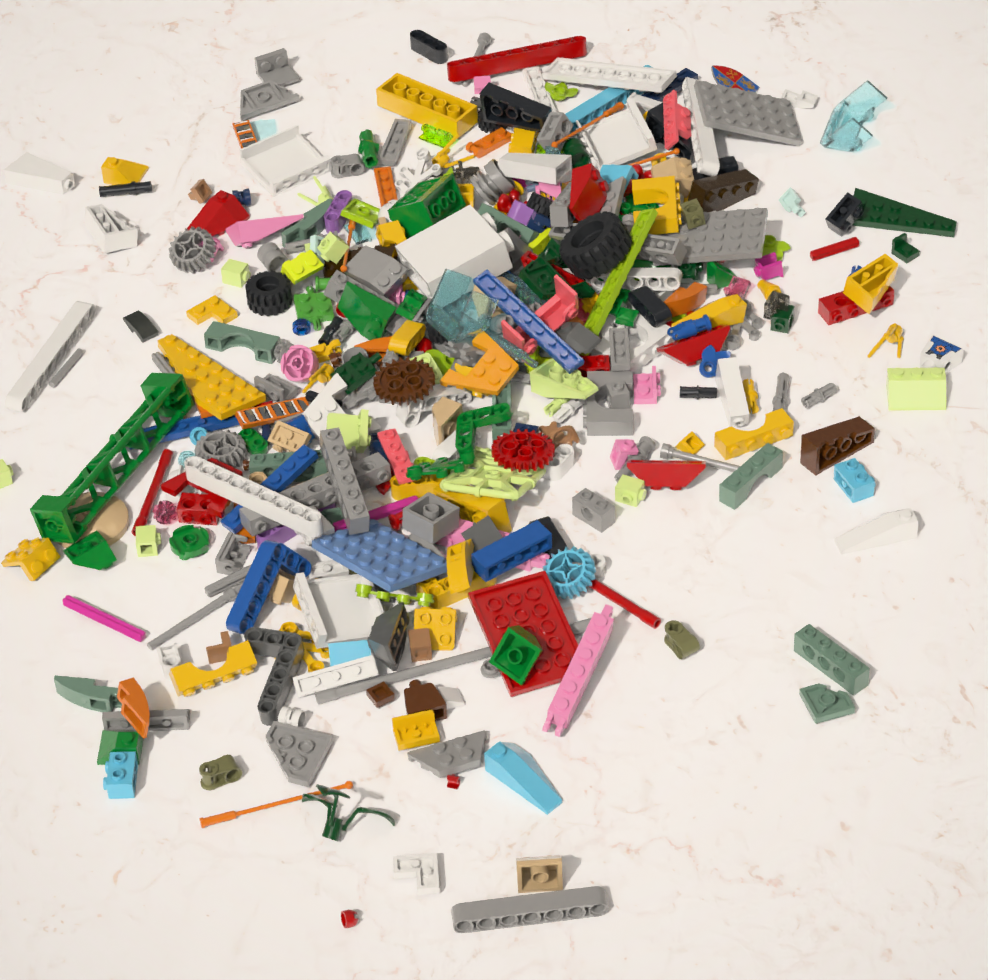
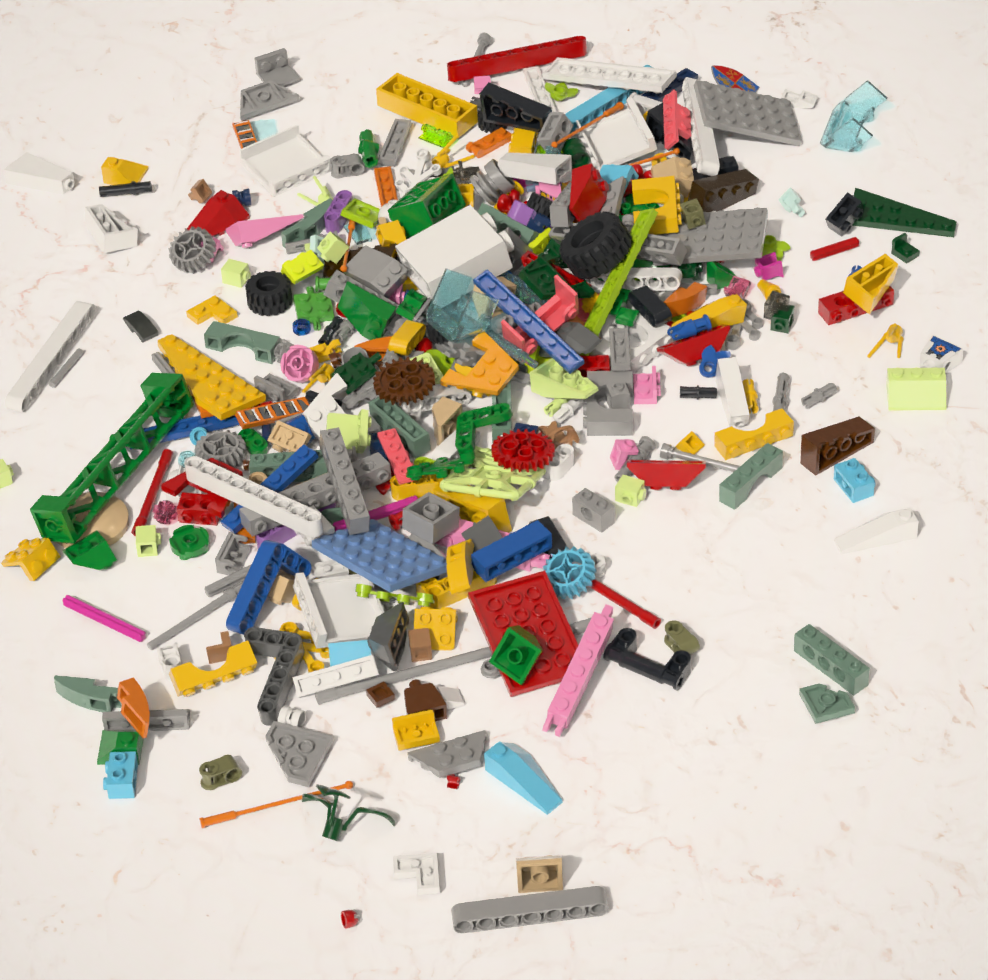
light grey wheel [257,242,288,272] -> none
black beam [410,30,448,64] -> none
none -> sand green brick [368,397,431,459]
none -> black piece [603,628,691,691]

